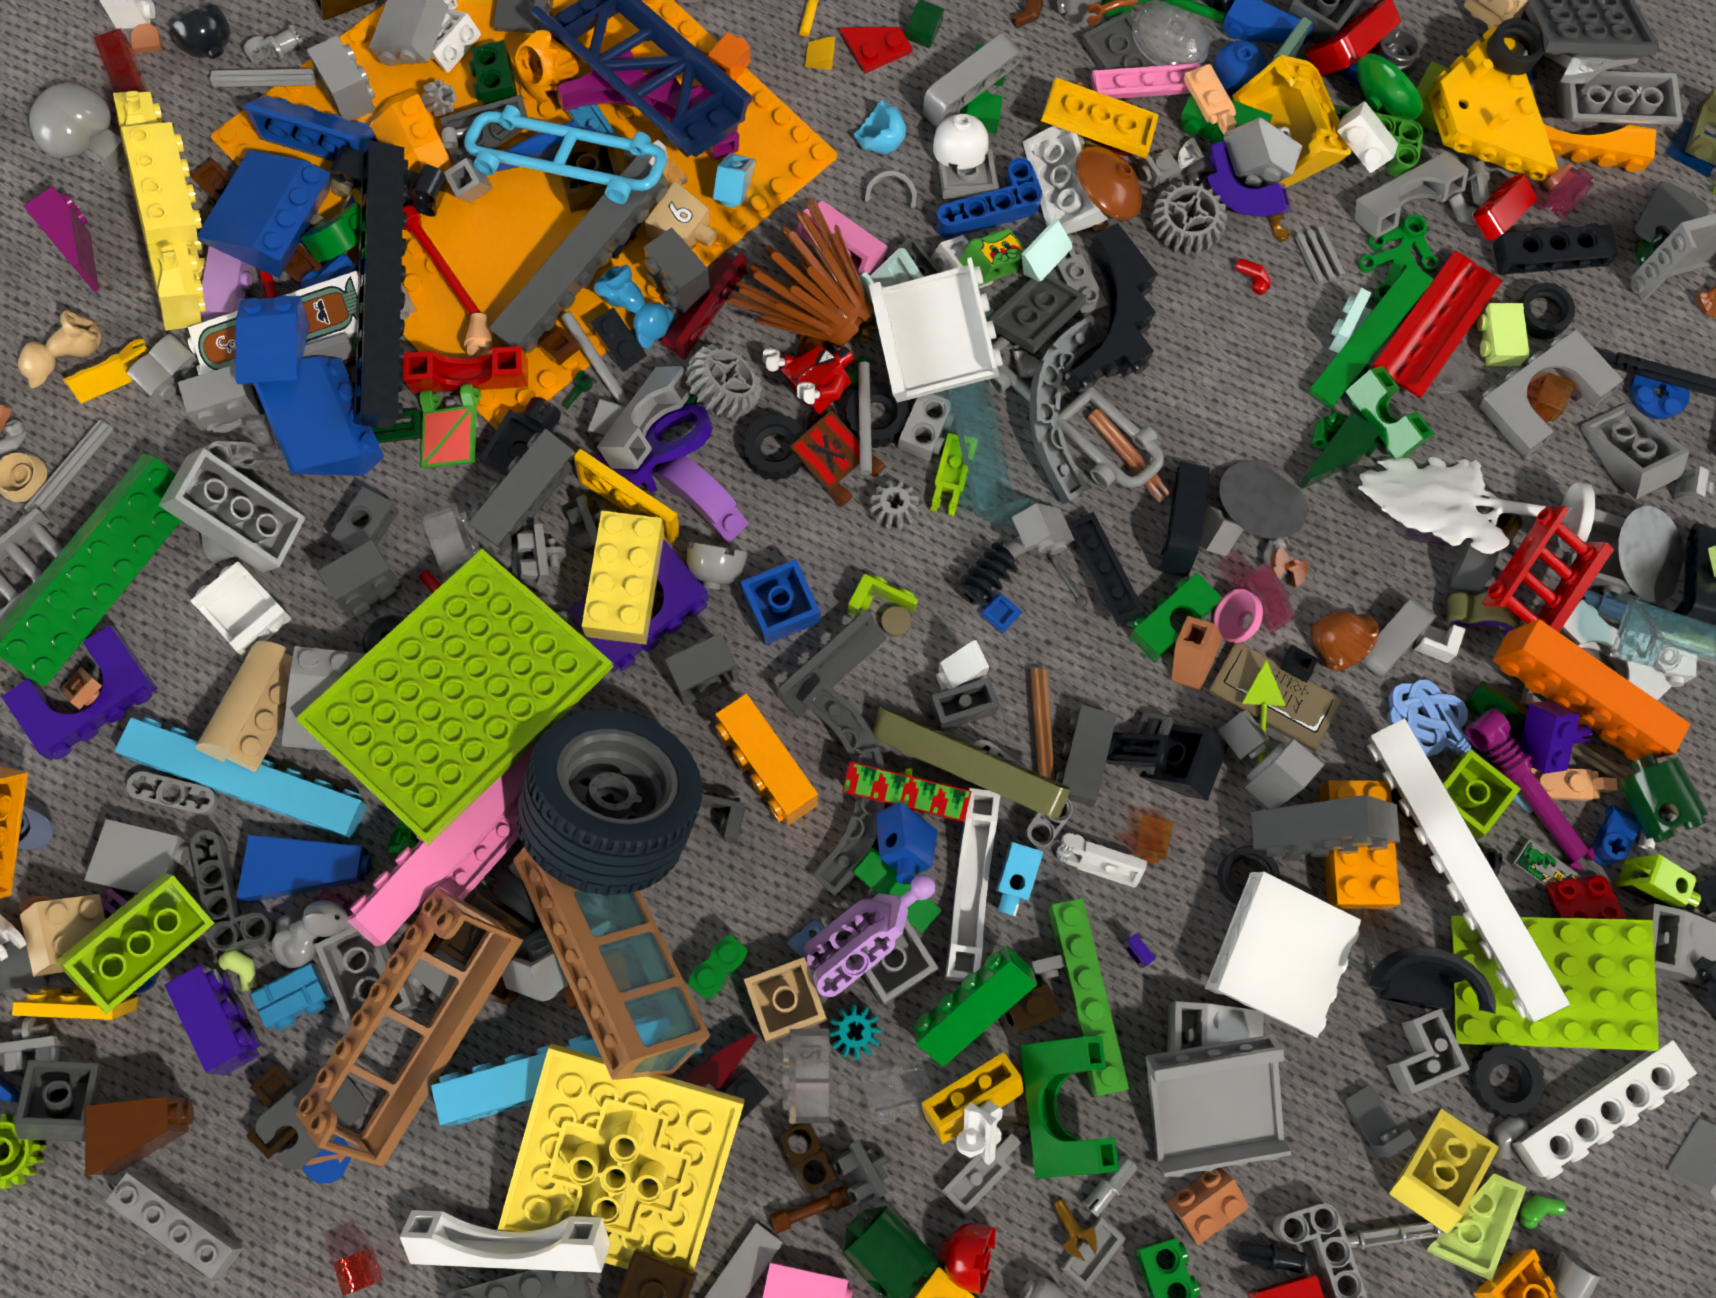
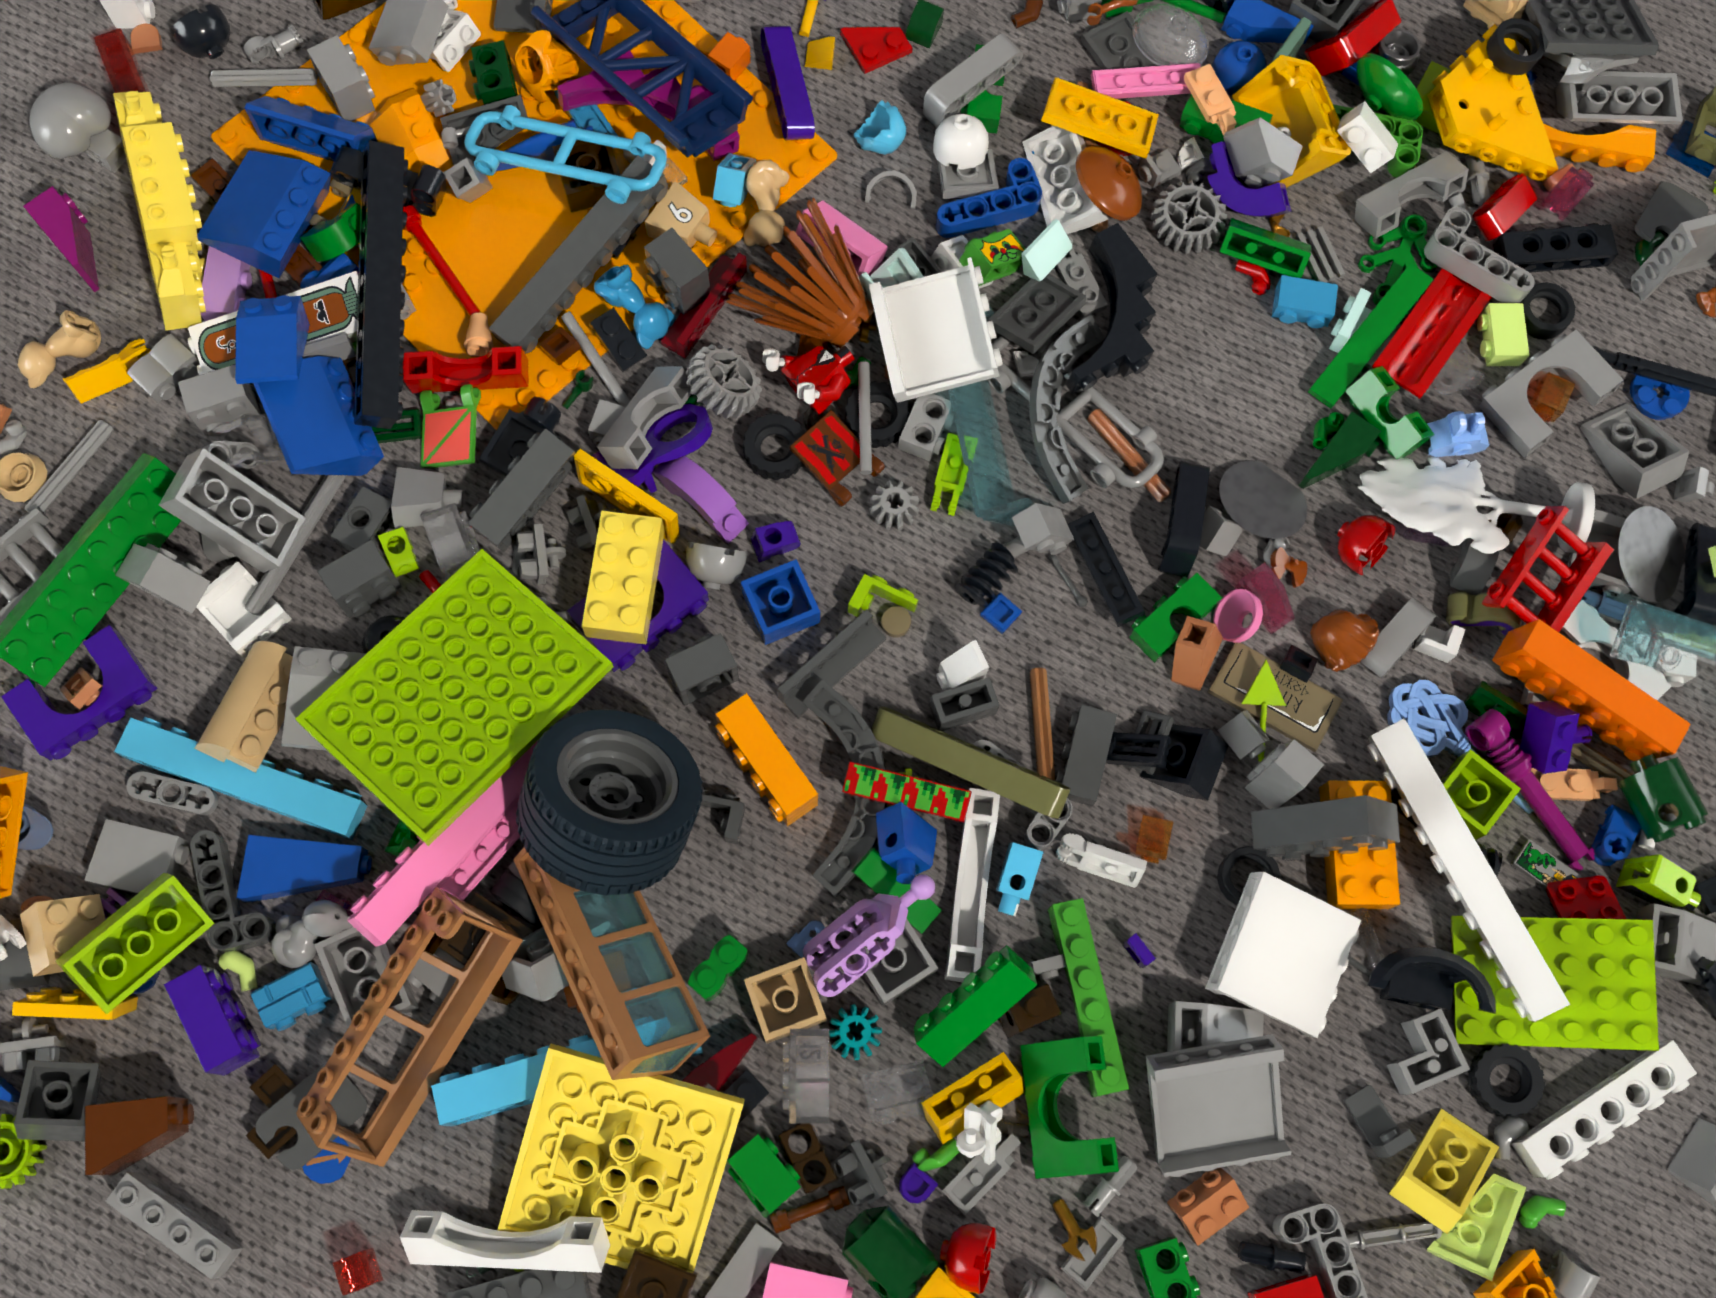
none -> light grey brick [115,543,211,614]
none -> light grey axle [245,475,347,616]
none -> lime leg [378,527,420,577]
none -> light grey torso [391,467,464,528]
none -> green brick [725,1134,801,1218]
none -> tan animal [744,159,790,247]
none -> dark purple leg [750,521,801,563]
none -> dark purple beam [760,26,815,141]
none -> dark purple tile [899,1162,939,1203]
none -> bright green arm [912,1138,960,1172]
none -> green brick [1220,218,1312,278]
none -> dark azure brick [1272,275,1338,328]
none -> red cylinder [1337,515,1395,575]
none -> light grey beam [1424,206,1535,303]
none -> light blue hinge [1427,411,1489,457]

